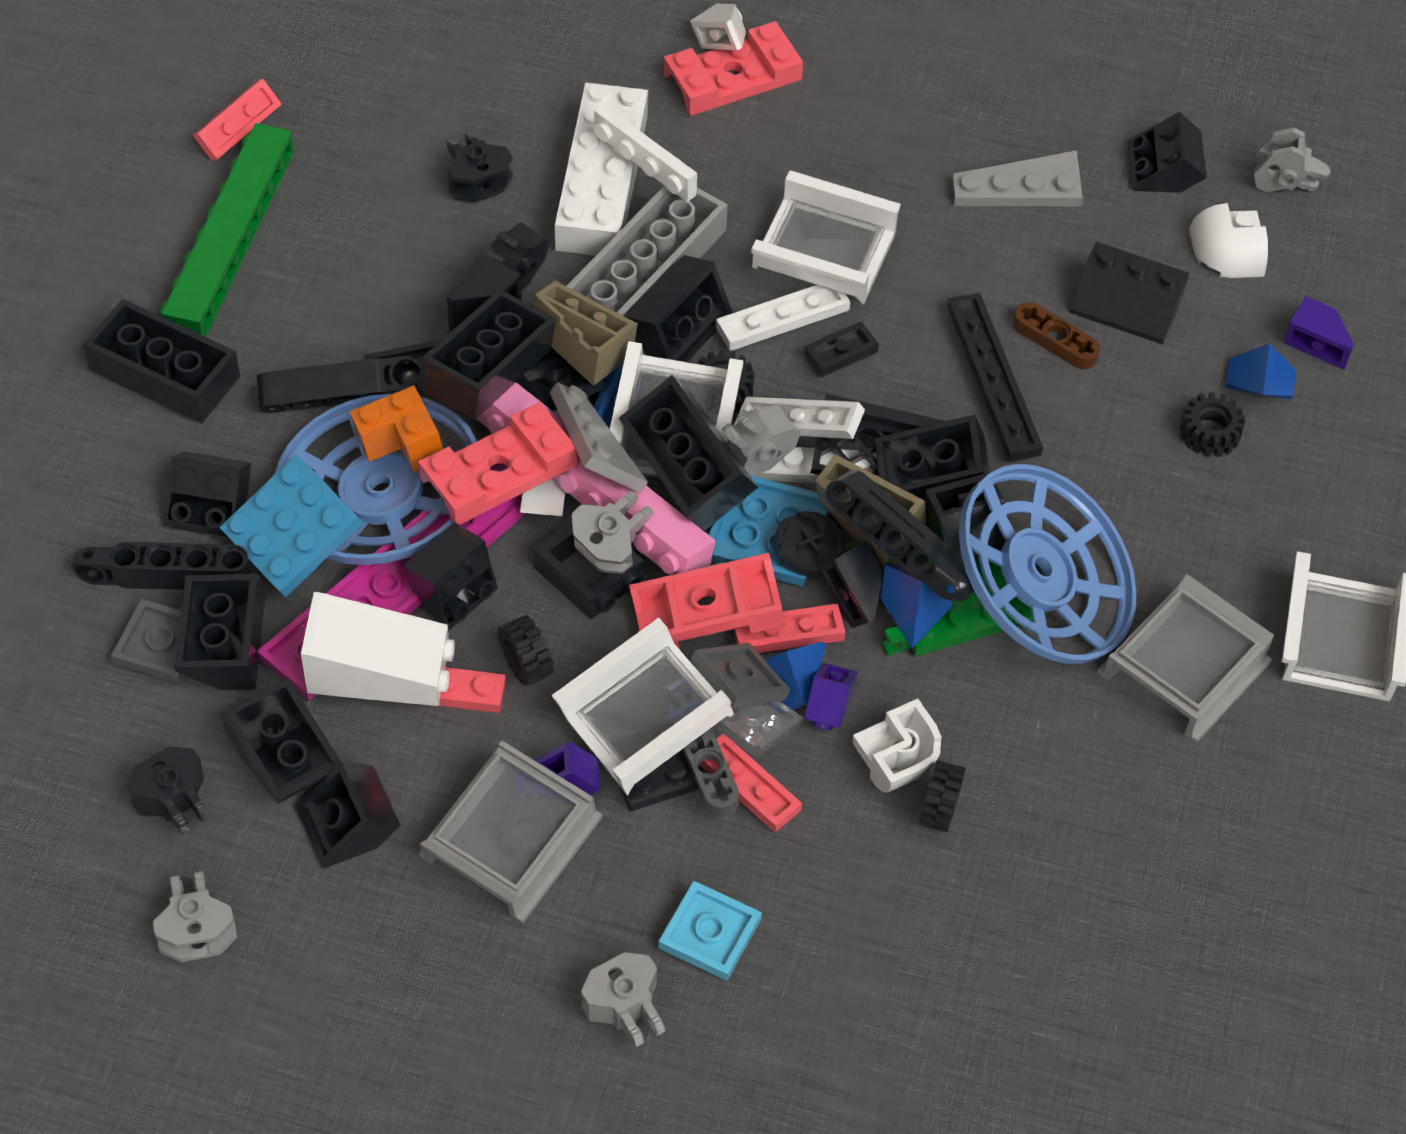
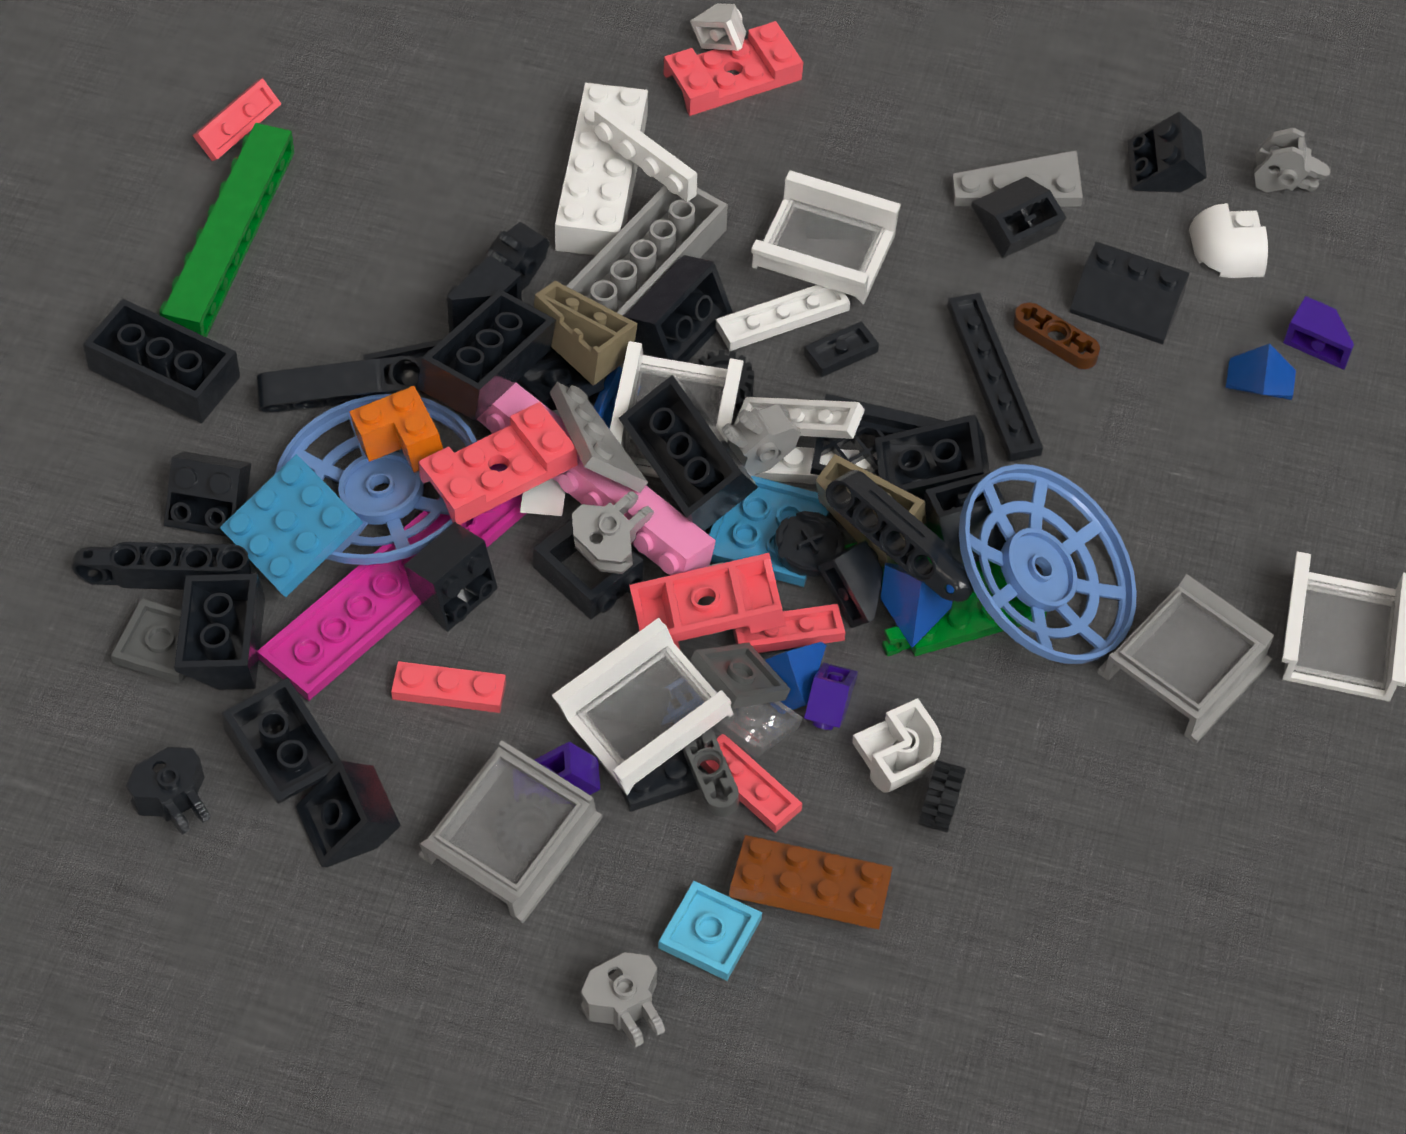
light grey hinge [153,871,237,963] -> none
white slope [301,592,455,706] -> none
black hinge [446,132,513,202] -> none
black tyre [497,615,554,686] -> none
black tyre [1180,392,1246,457] -> none
none -> dark orange plate [729,835,893,930]
none -> black slope [971,176,1066,259]

